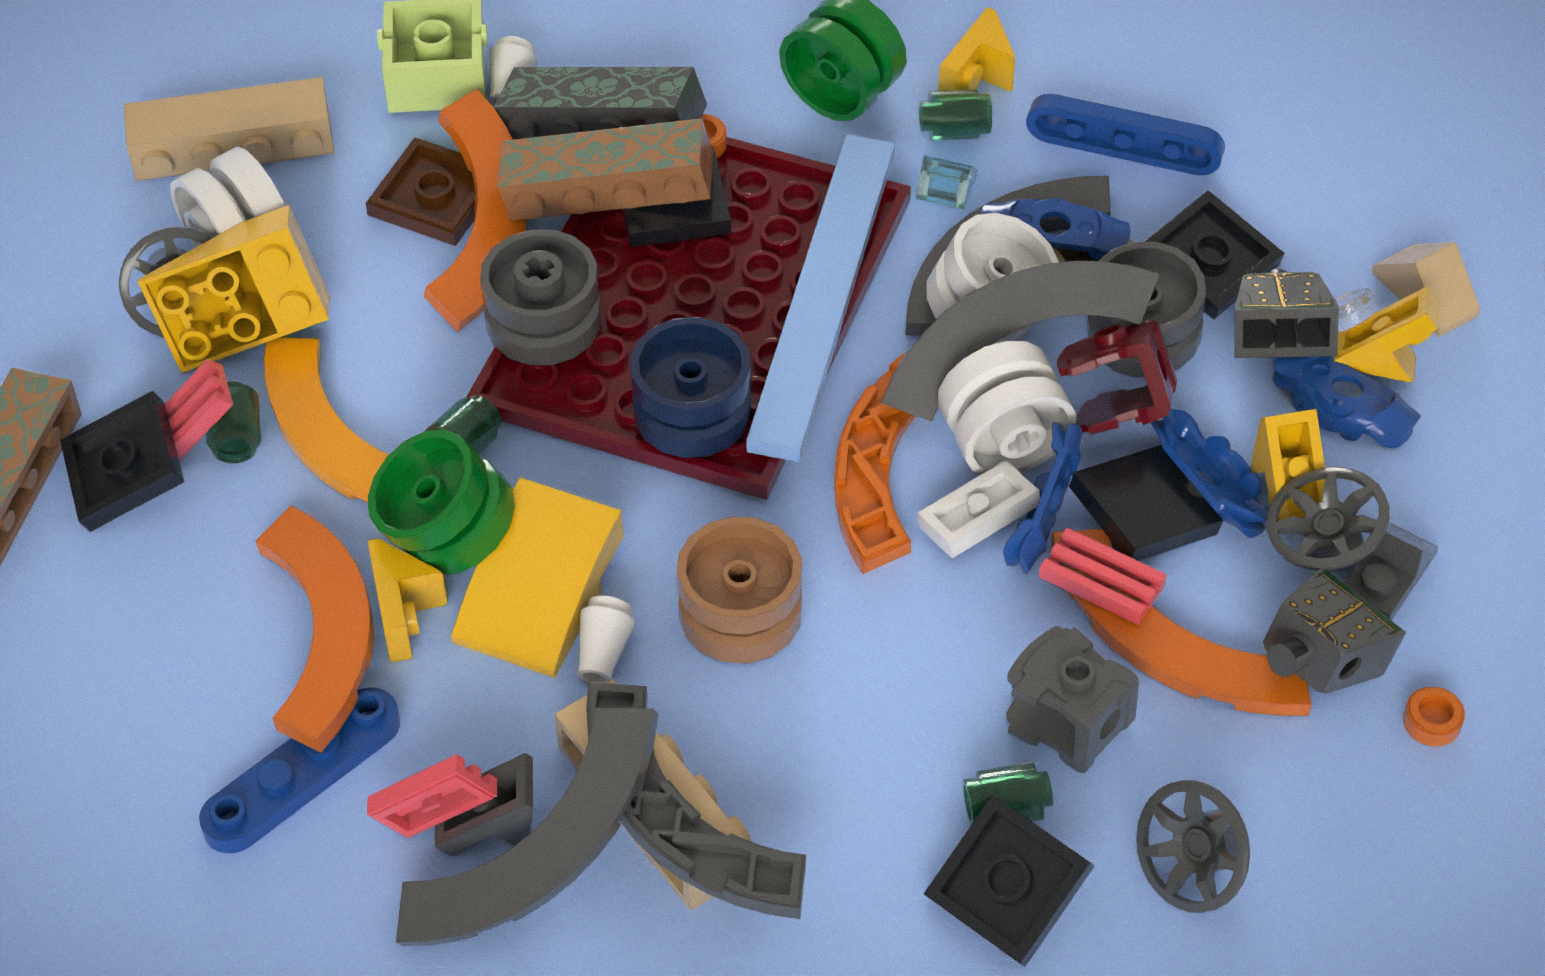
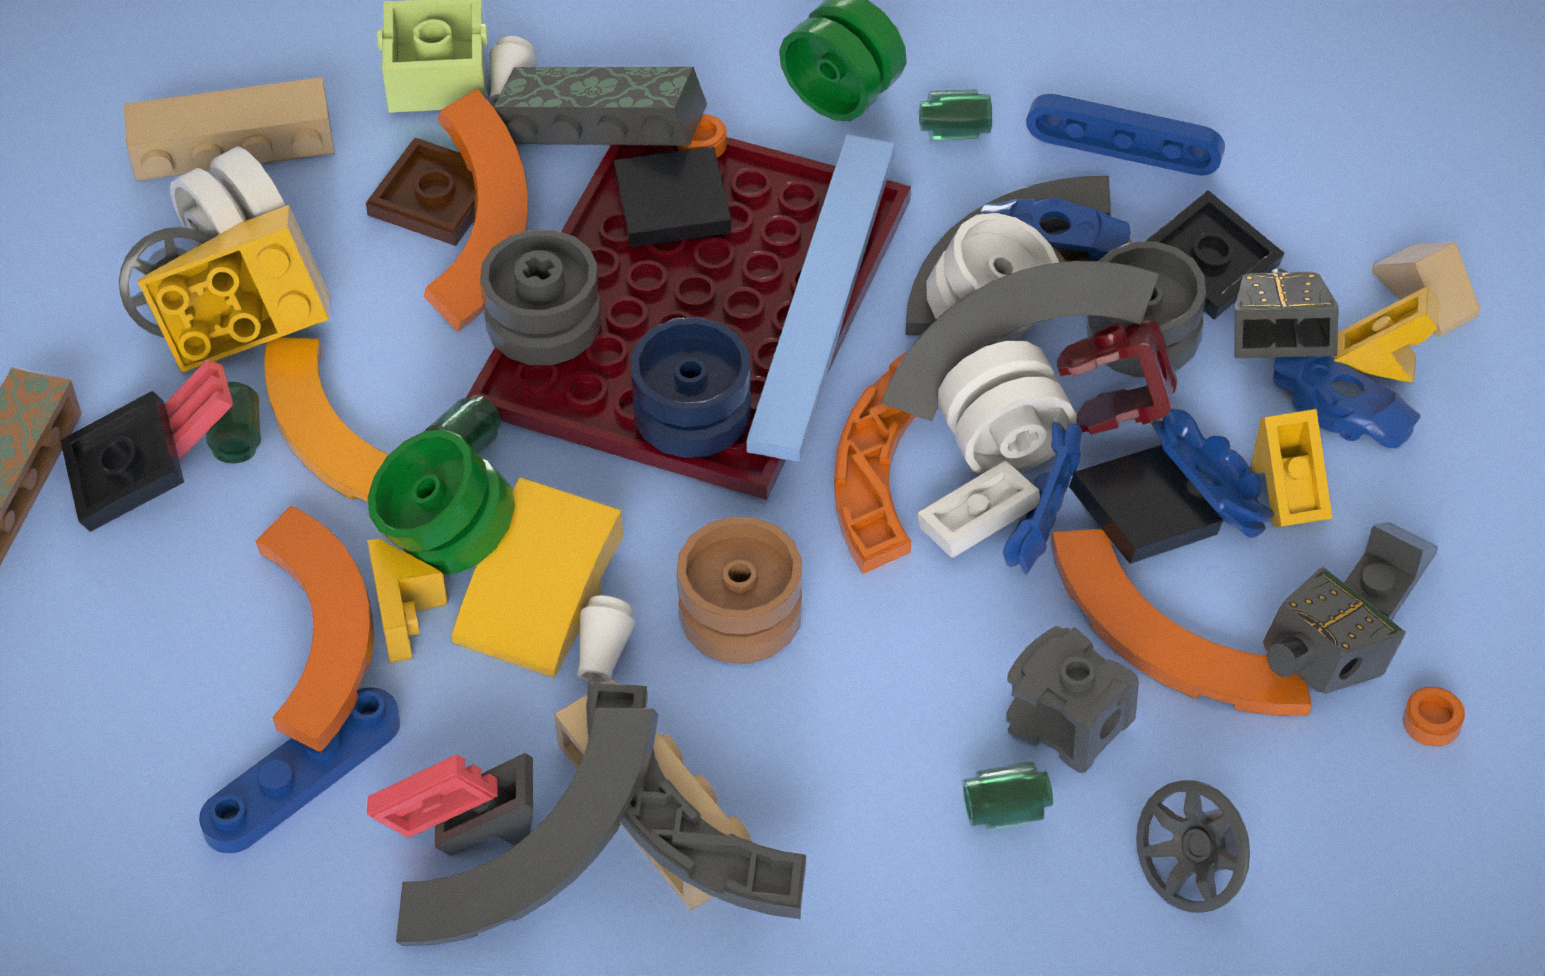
medium nougat brick [497,118,713,221] -> none
clear light blue slope [916,155,978,210] -> none
black tile [924,795,1095,967] -> none
yellow slope [938,7,1015,108] -> none
coral tile [1039,528,1167,625] -> none
dark grey wheel [1267,467,1390,570] -> none
clear tile [1335,287,1379,332] -> none

